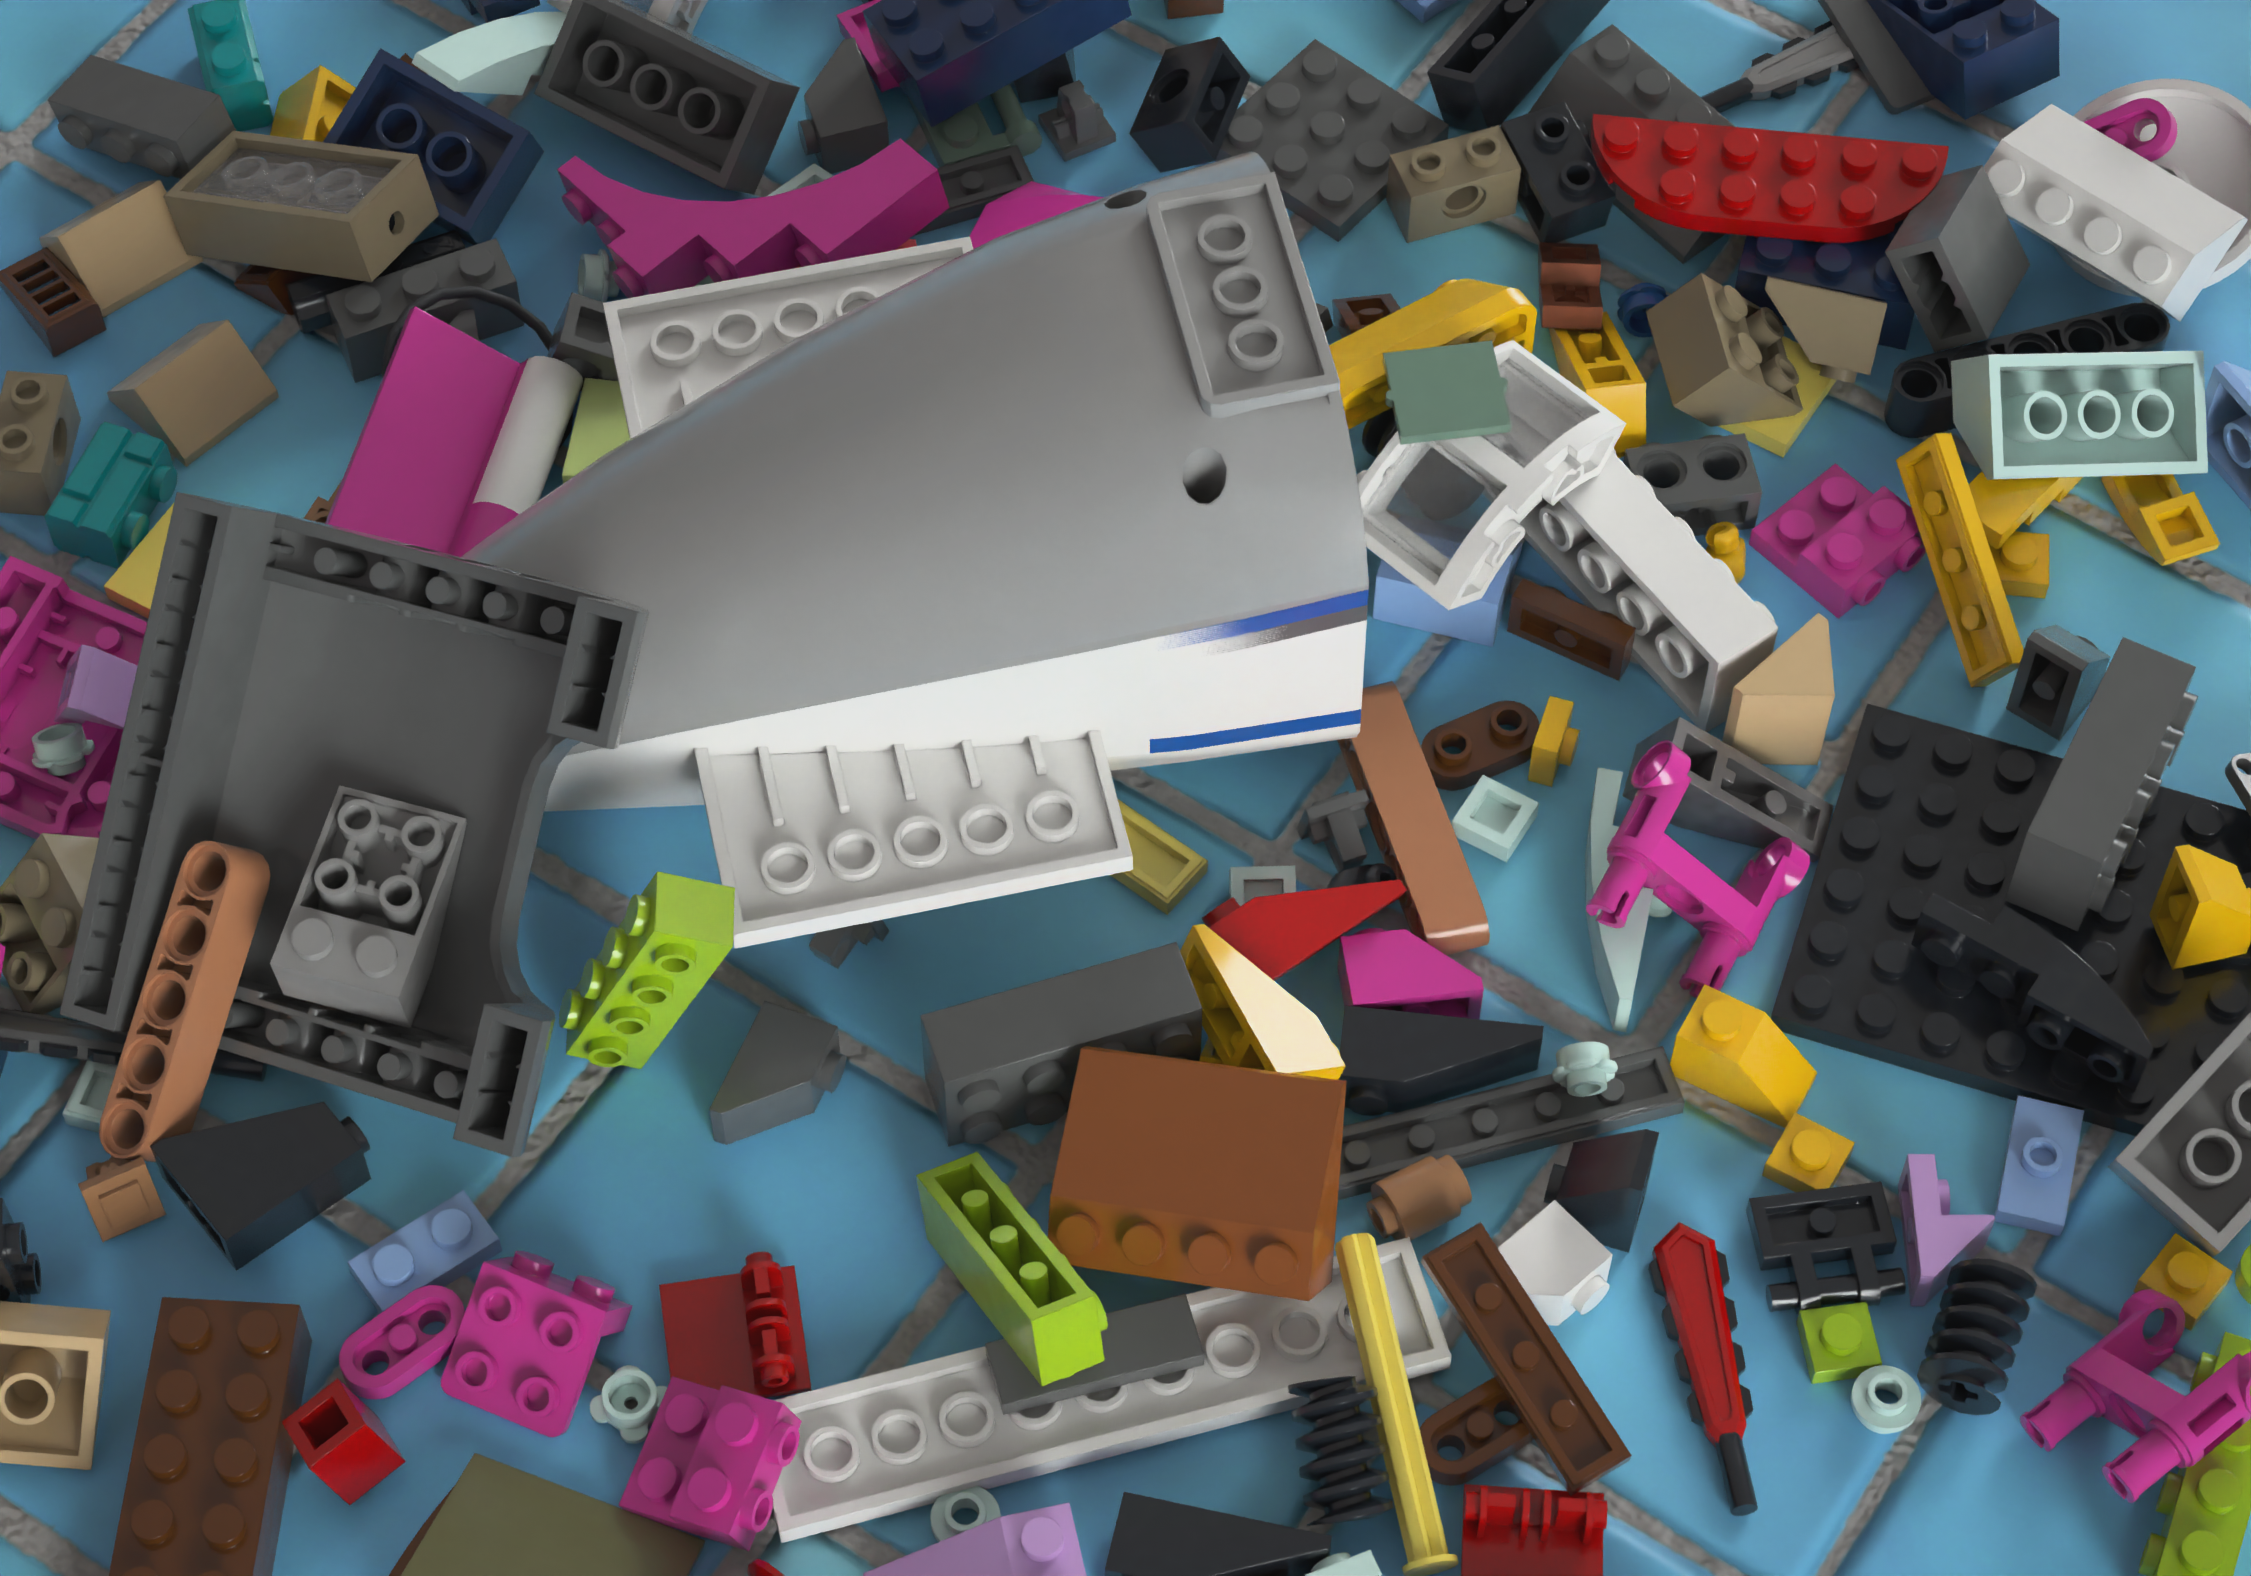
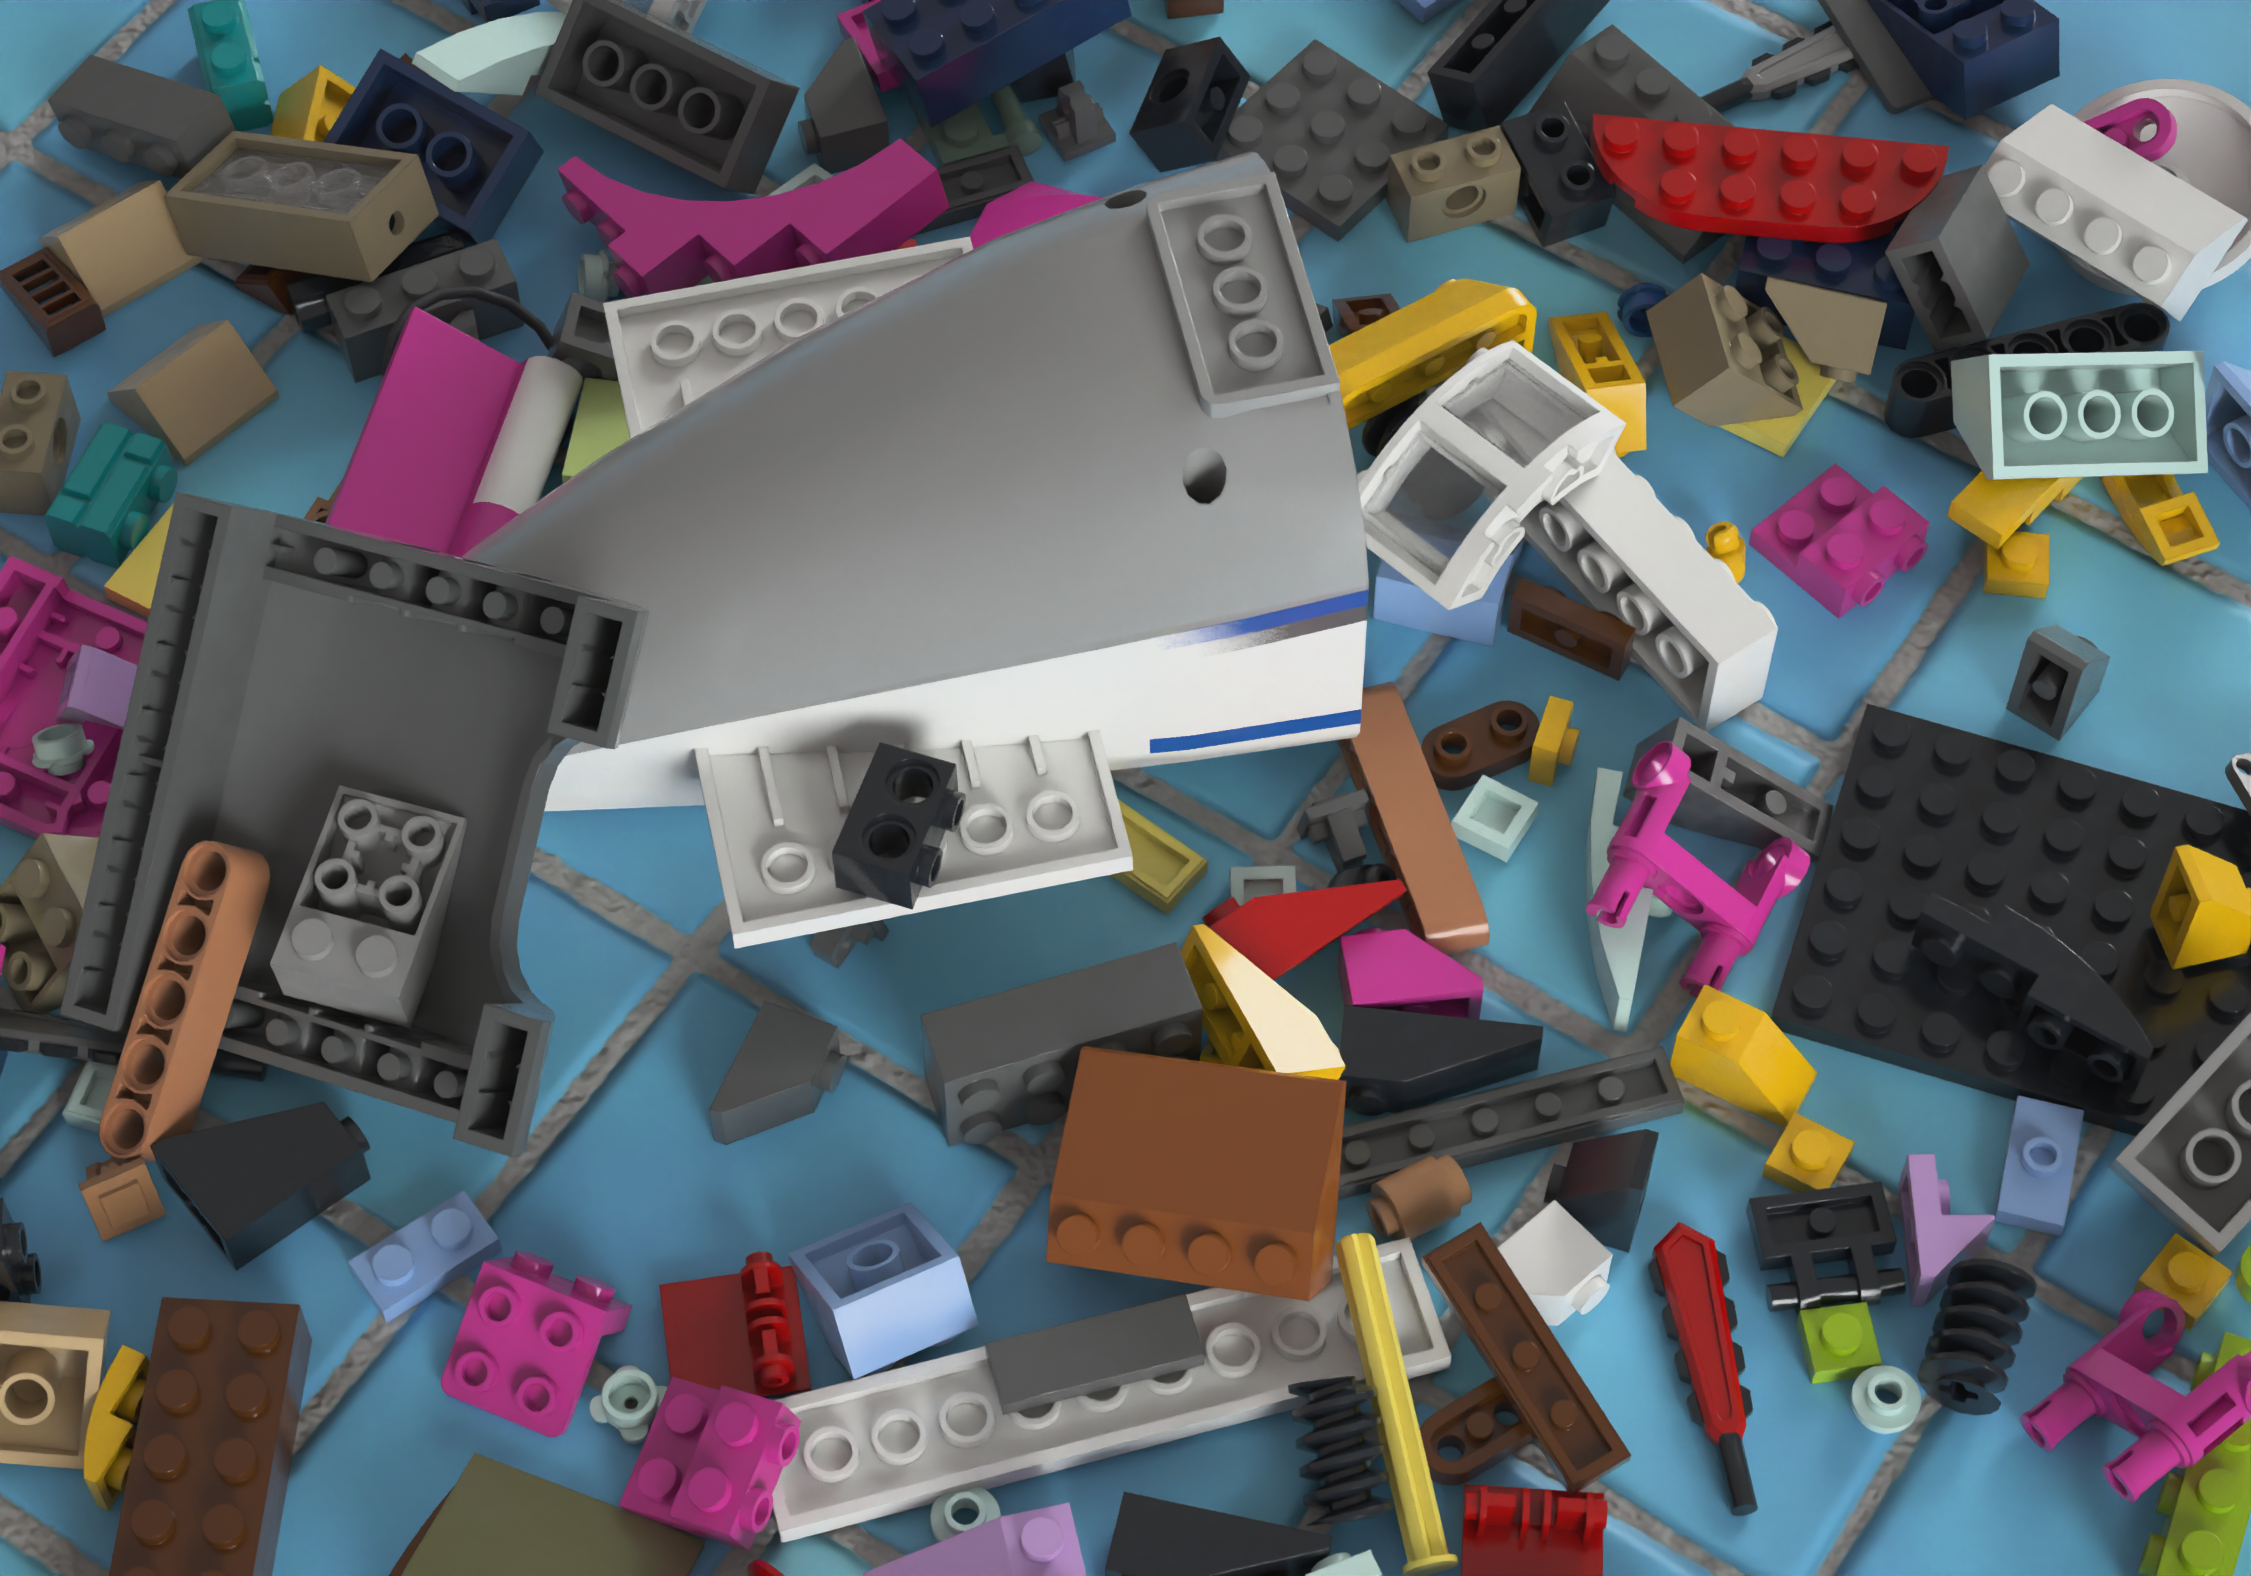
red brick [282,1378,406,1505] -> none
dark pink plate [339,1285,465,1400] -> none
lime brick [559,871,735,1069] -> none
lime brick [916,1152,1108,1386] -> none
sand green piece [1383,341,1511,445] -> none
copper slope [1538,242,1603,330] -> none
light aqua plate [1552,1042,1618,1097] -> none
dark grey brick [1623,433,1762,536] -> none
tan slope [1722,612,1835,765] -> none
yellow tile [1895,433,2024,687] -> none
dark grey brick [2005,637,2198,931] -> none
none -> yellow slope [84,1345,149,1511]
none -> light blue slope [788,1202,979,1379]
none -> black brick [832,742,966,910]

